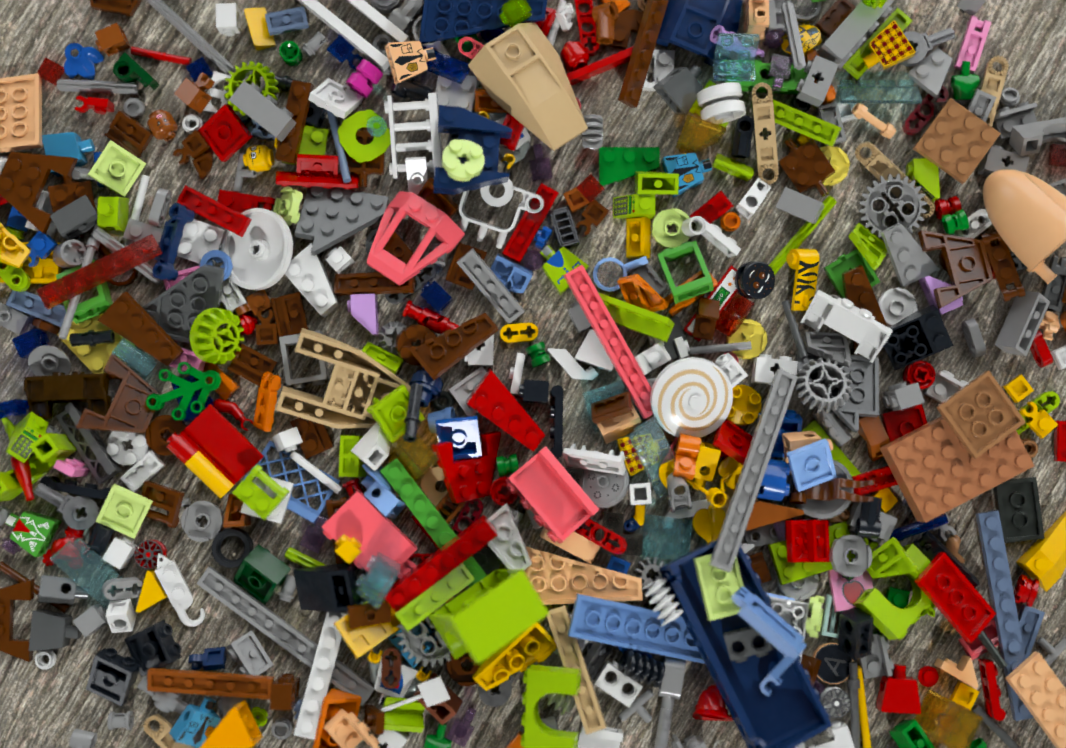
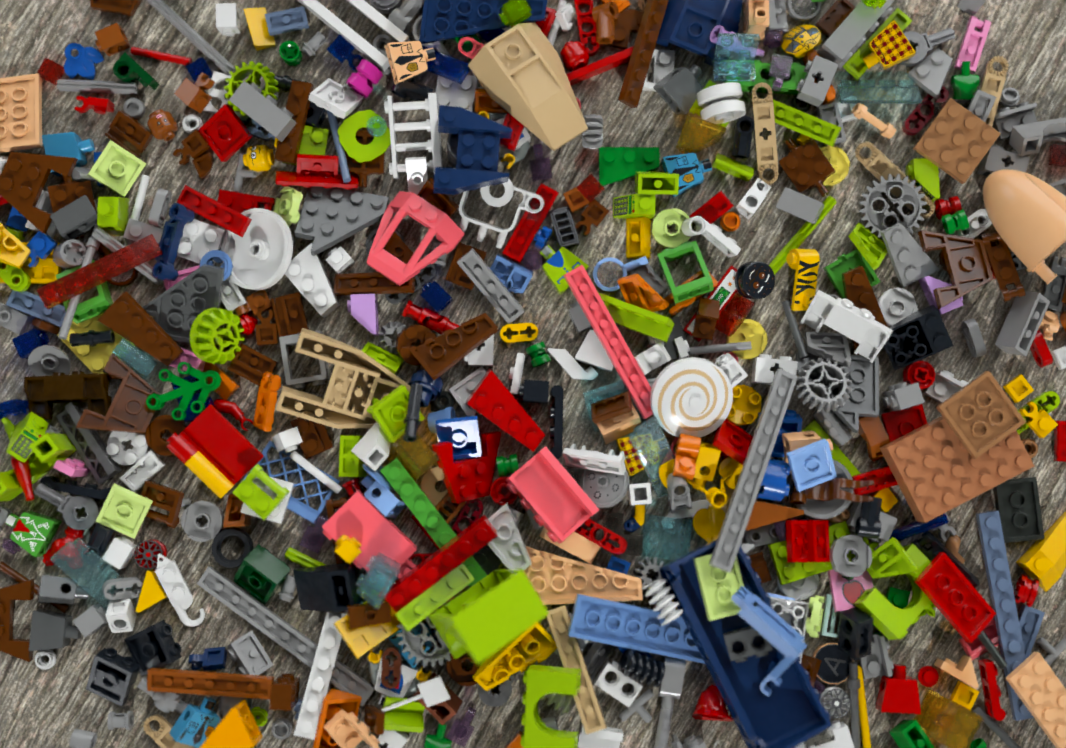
yellowish green plate [442,139,484,181] -> none
light grey axle [782,0,806,70] -> none

